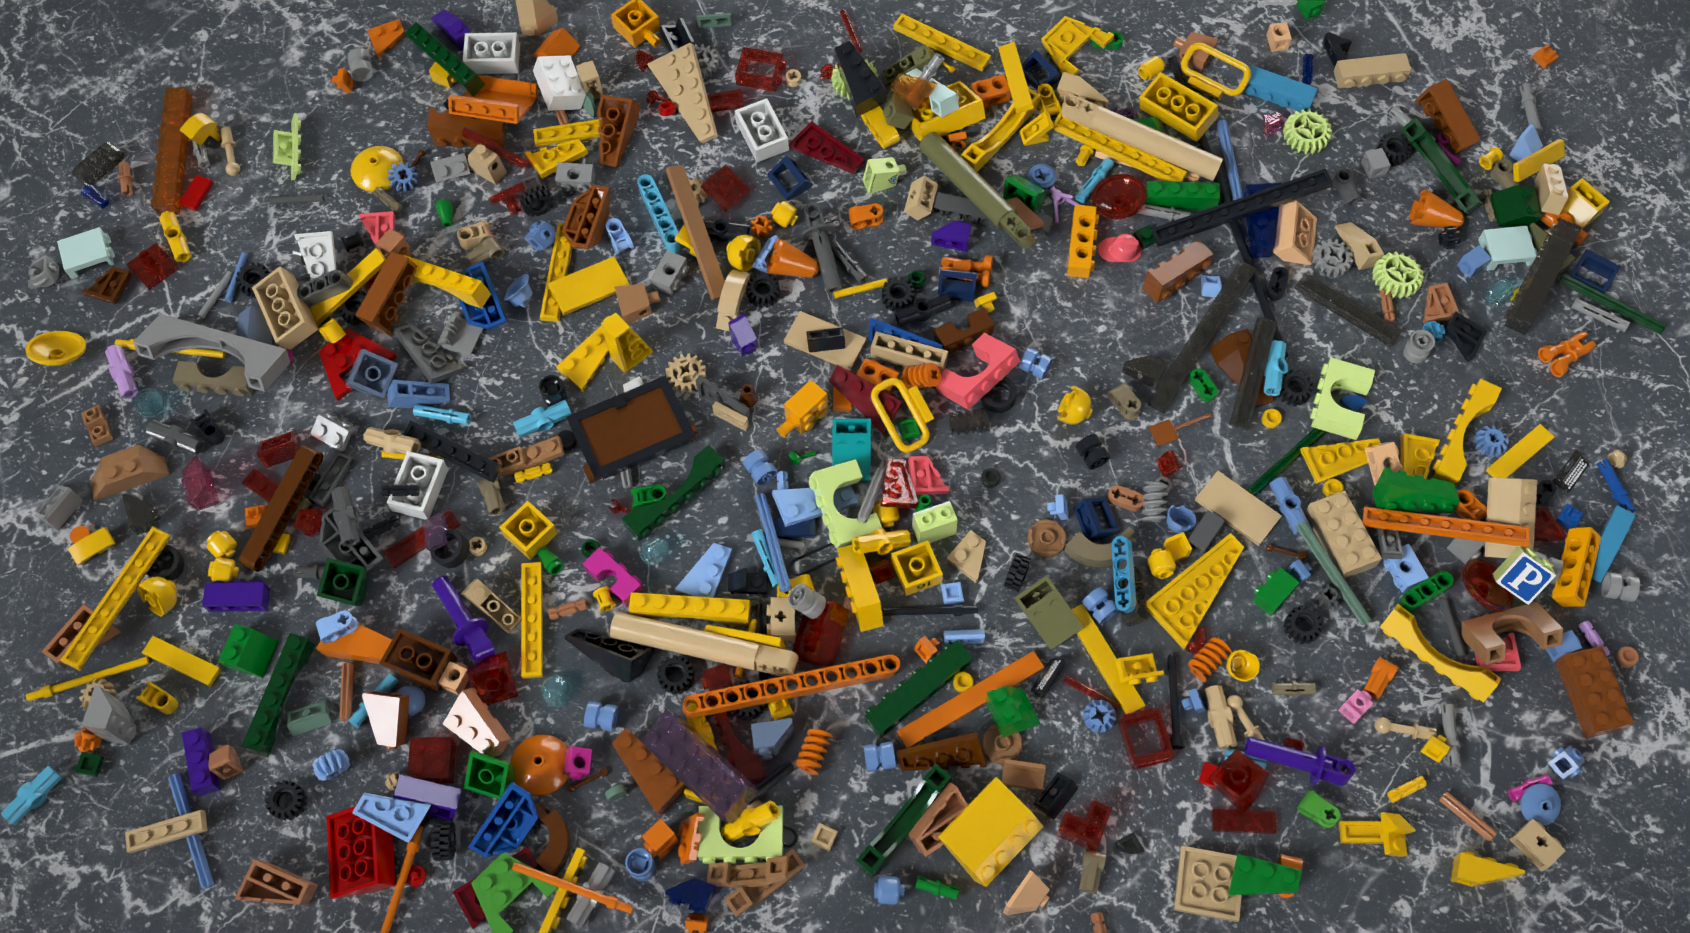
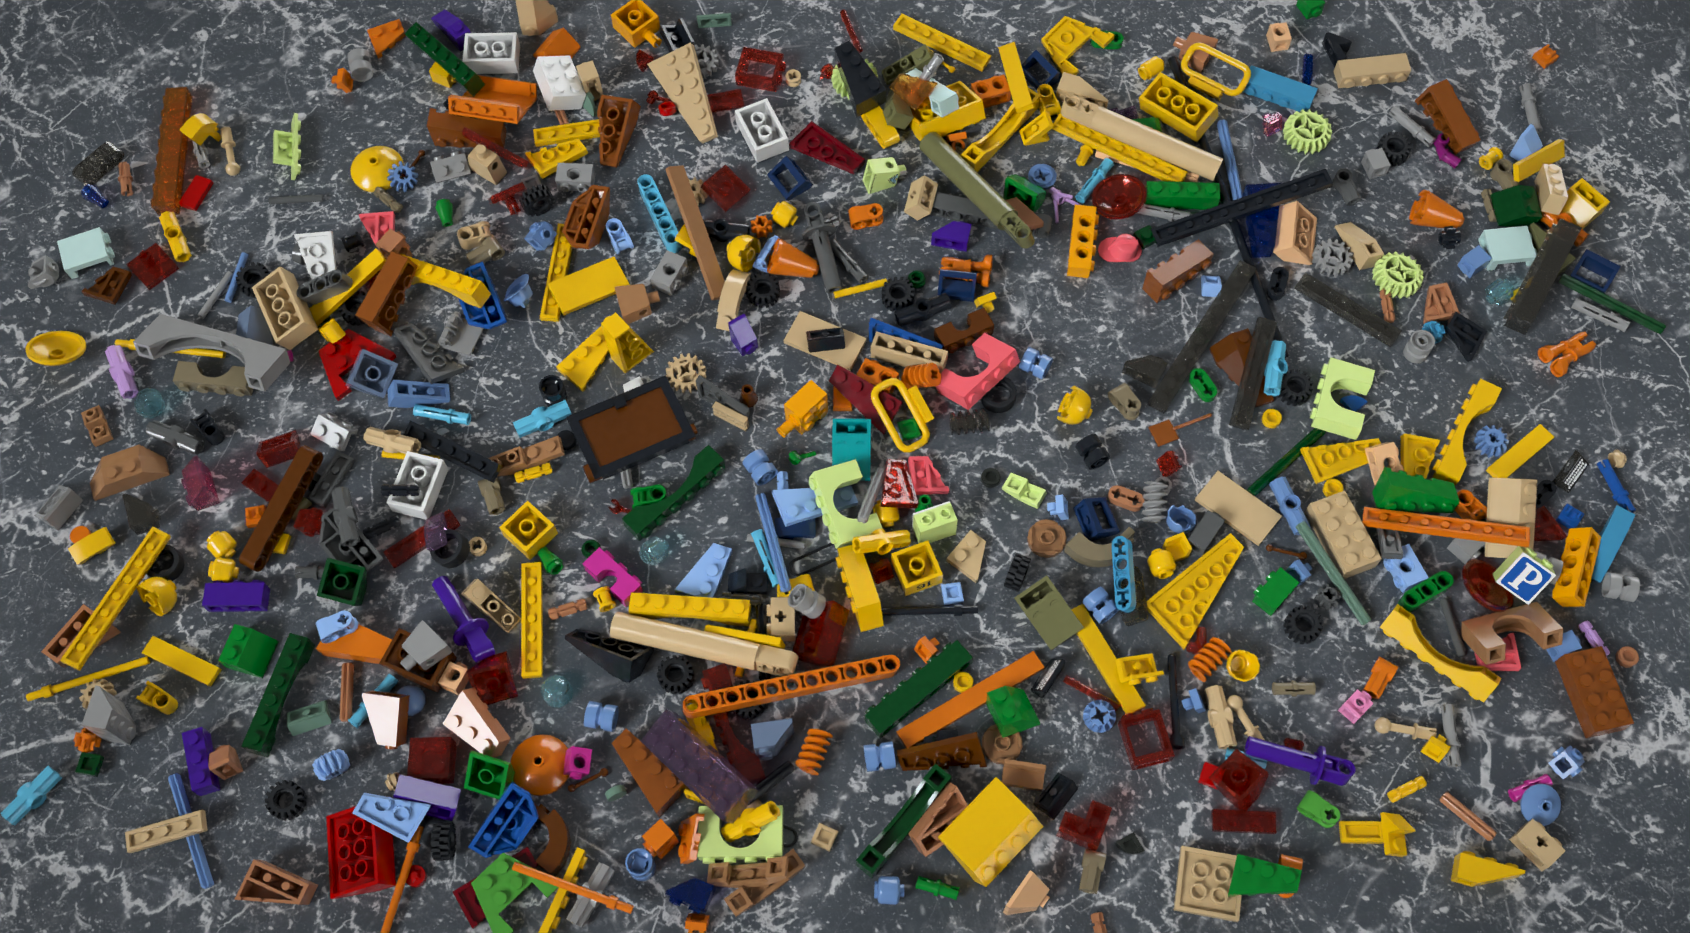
yellow tile [767,699,793,721] -> none
light blue slope [943,629,985,645] -> none
dark green arch [1401,117,1484,215] -> none
none -> light grey torso [400,620,453,671]
none -> yellowish green slope [1002,473,1047,509]

